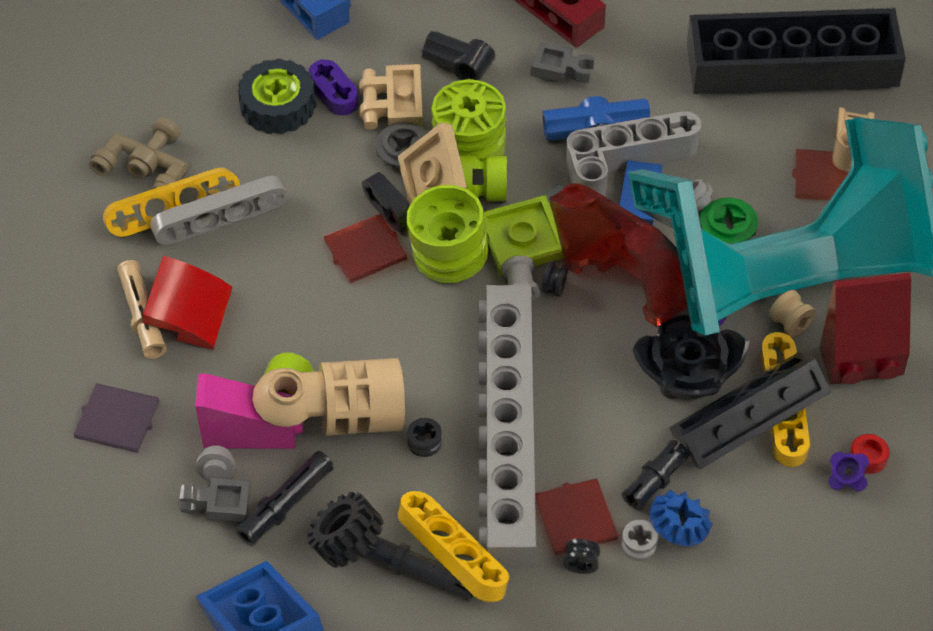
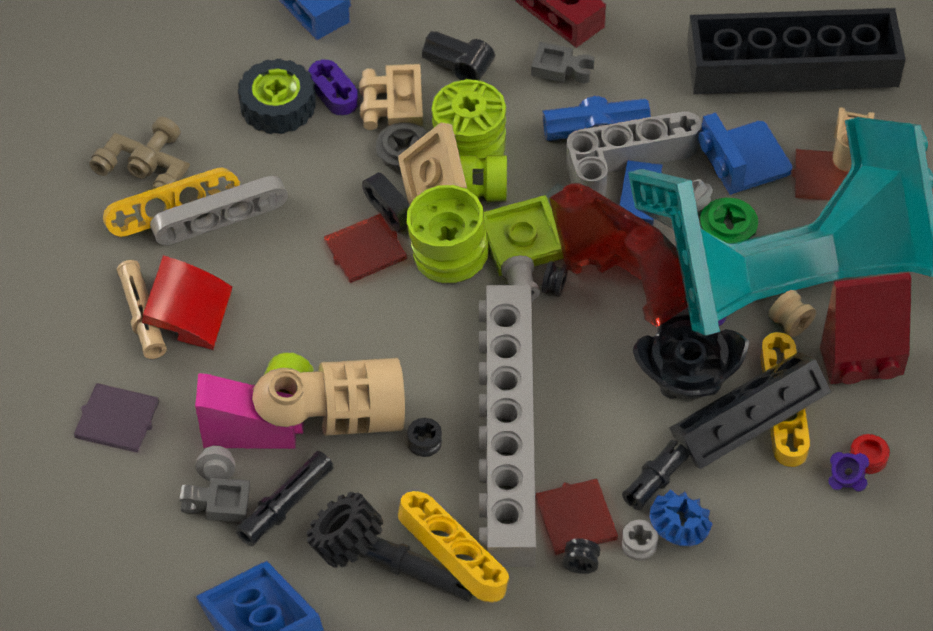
none -> blue bracket [698,112,792,195]

